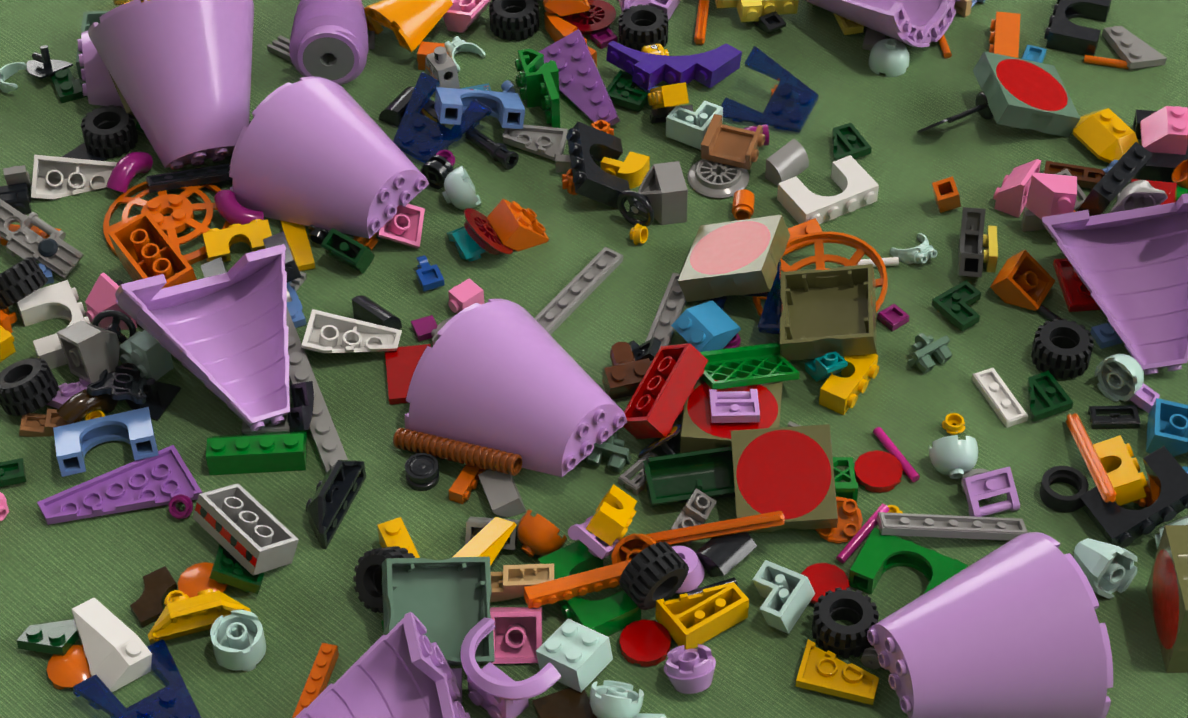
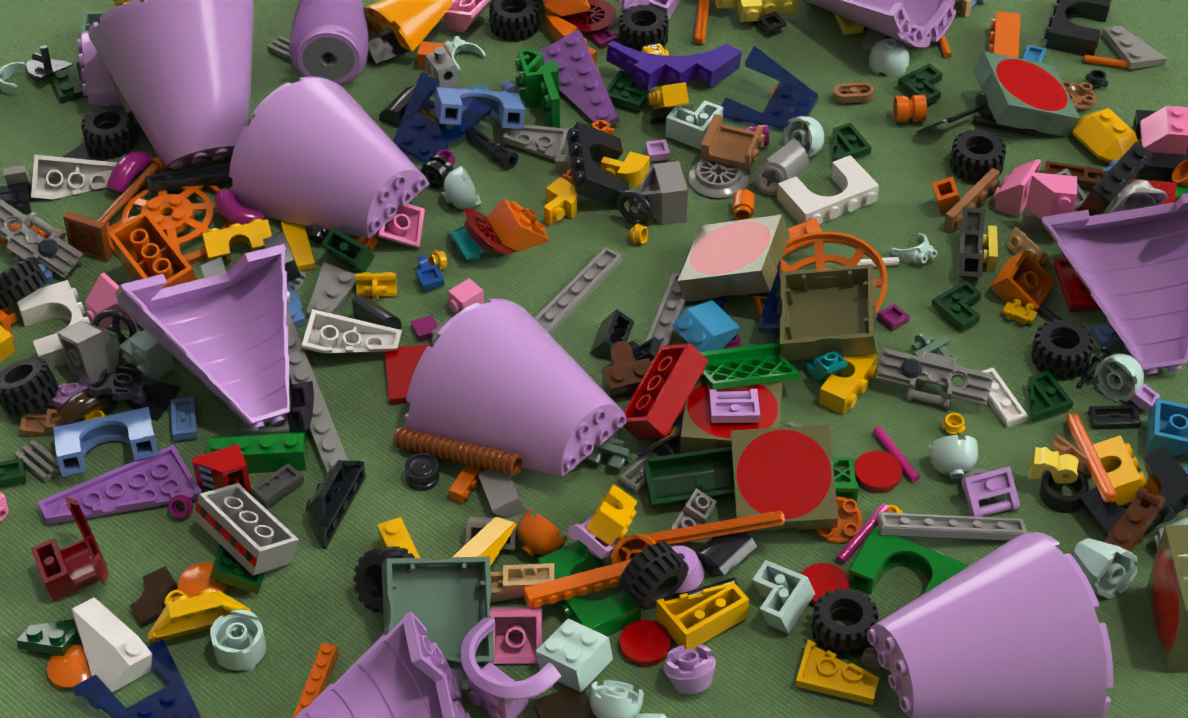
none -> light grey tile [14,440,61,483]
none -> dark red piece [30,497,109,601]
none -> dark orange tile [63,157,164,262]
none -> medium blue plate [170,397,198,441]
none -> red slope [191,444,252,496]
none -> dark grey plate [250,463,304,508]
none -> light grey wing [307,262,356,318]
none -> yellow hips [355,272,397,299]
none -> black brick [367,32,411,65]
none -> yellow plate [428,250,447,271]
none -> yellow brick [544,177,577,227]
none -> black brick [589,309,635,359]
none -> lavender plate [645,139,670,162]
none -> light grey gear [754,161,789,195]
none -> light aqua cylinder [783,116,824,157]
none -> medium nougat plate [833,82,874,104]
none -> light grey piece [875,348,994,410]
none -> orange wheel [893,95,927,123]
none -> dark green plate [898,63,943,105]
none -> medium nougat plate [943,168,1000,233]
none -> black tyre [950,129,1006,184]
none -> black bar [972,115,1036,136]
none -> yellow piece [1002,298,1037,324]
none -> tan hinge [1006,227,1049,265]
none -> light yellow leg [1029,447,1079,484]
none -> medium nougat slope [1049,435,1091,475]
none -> medium nougat dish [1063,81,1097,109]
none -> black piece [1077,347,1112,388]
none -> black plate [1085,70,1109,88]
none -> reddish brown plate [1105,487,1165,552]

